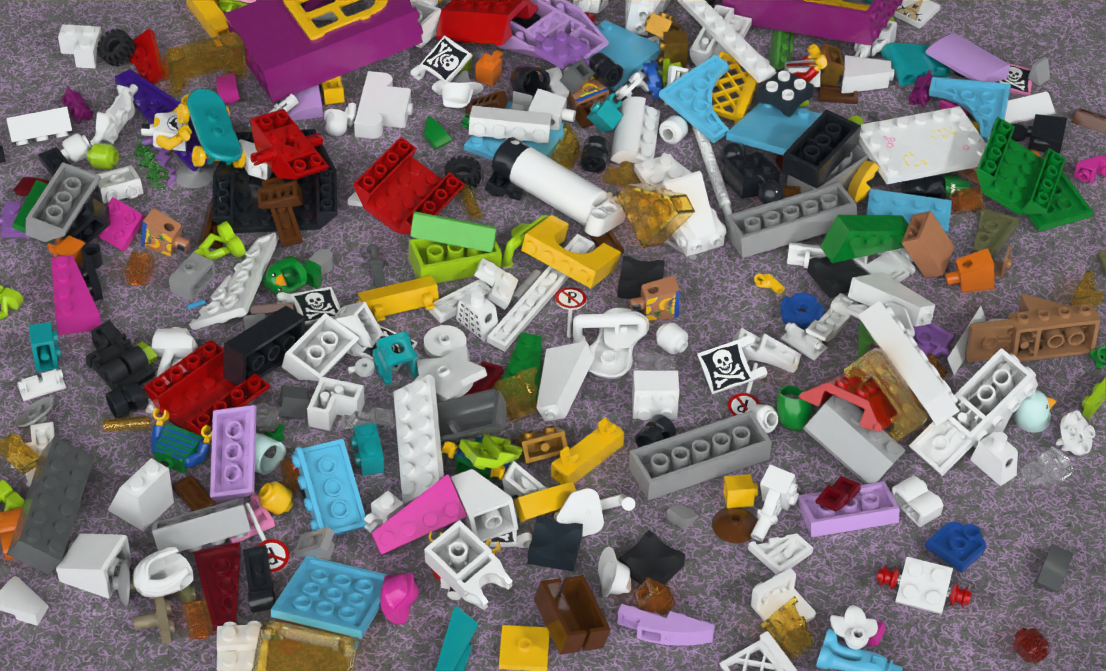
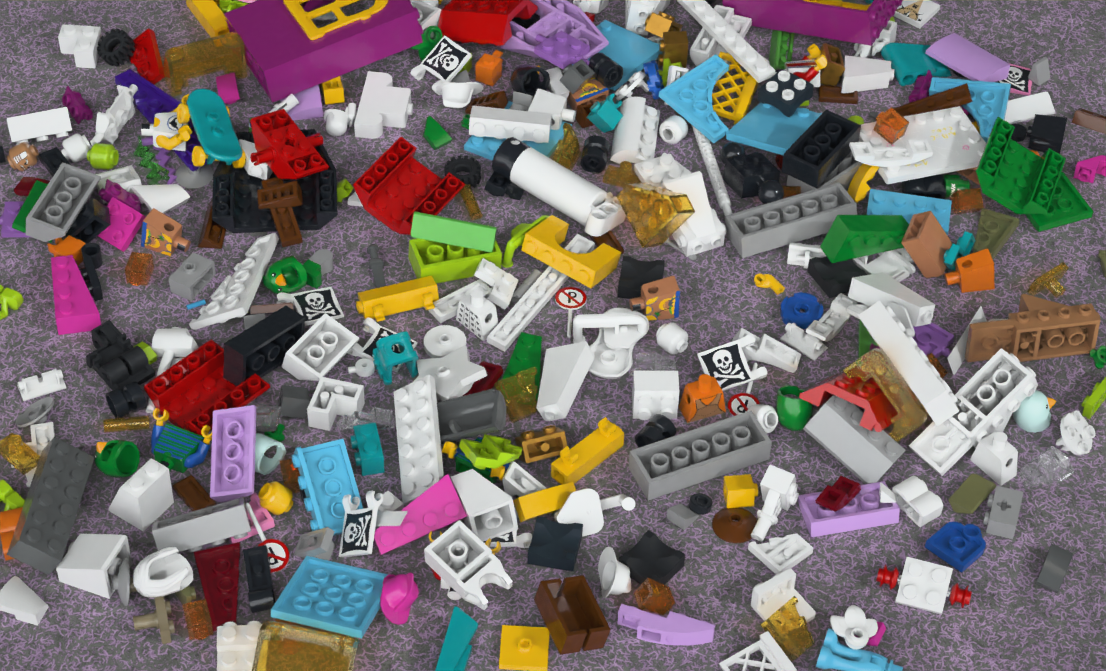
teal brick [29,322,62,373] -> none
lime piece [194,221,246,261] -> none
white torso [333,302,383,347] -> none
medium nougat bracket [993,246,1013,278] -> none
clear red head [1013,628,1050,664] -> none
clear yellow slope [1071,270,1104,307] -> none
none -> medium nougat head [7,142,39,171]
none -> green piece [94,440,140,478]
none -> magenta hinge [98,179,141,212]
none -> white slope [131,184,190,214]
none -> lime piece [337,179,353,202]
none -> flag [339,490,384,558]
none -> white sticker [376,511,408,526]
none -> green plate [411,26,442,61]
none -> orange torso [679,374,726,423]
none -> black tile [689,493,713,515]
none -> white slope [849,139,933,167]
none -> clear orange brick [874,107,909,145]
none -> white piece [879,483,896,503]
none -> reddish brown tile [892,83,973,118]
none -> teal plate [943,231,976,271]
none -> olive slope [949,473,996,514]
none -> light grey brick [983,485,1023,539]
none -> clear yellow tile [1027,262,1069,298]

